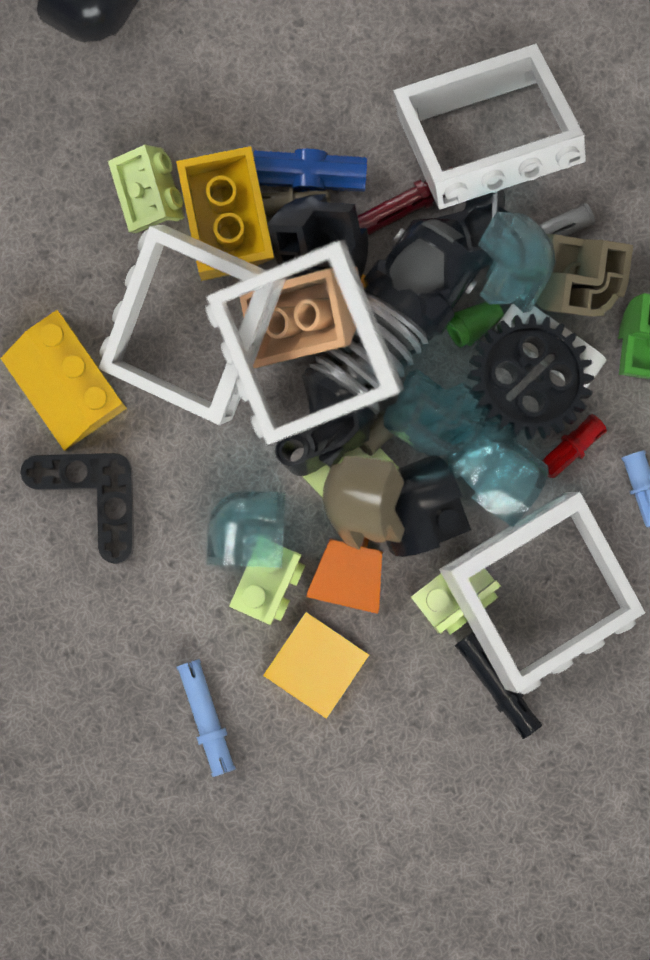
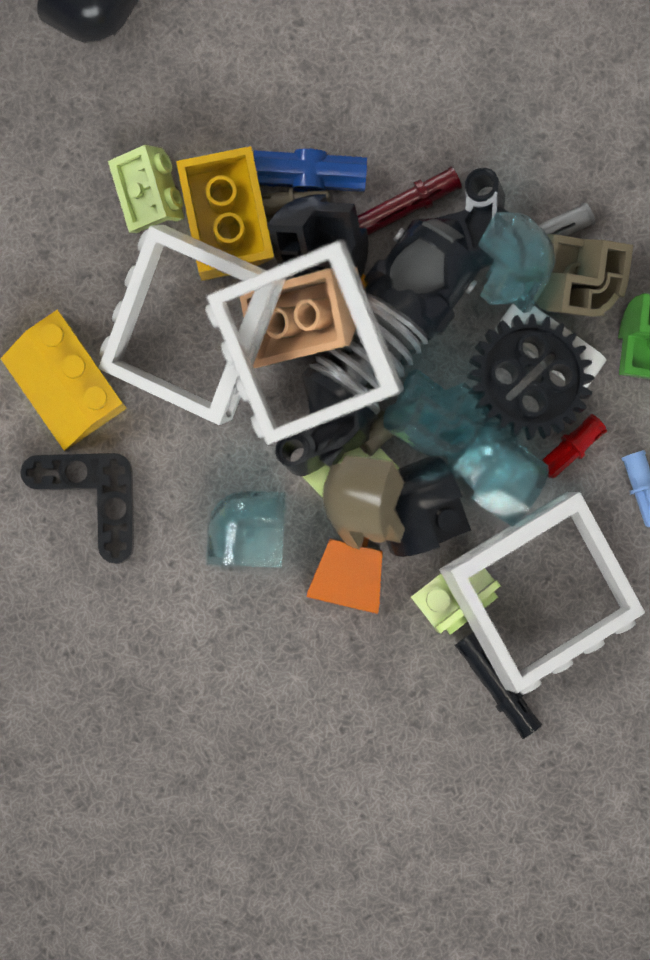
light blue pin [176,659,236,777] -> none
yellowish green bracket [229,537,306,625] -> none
yellow tile [263,612,369,719] -> none
white window [393,44,586,210] -> none
bright green cone [446,298,504,347] -> none

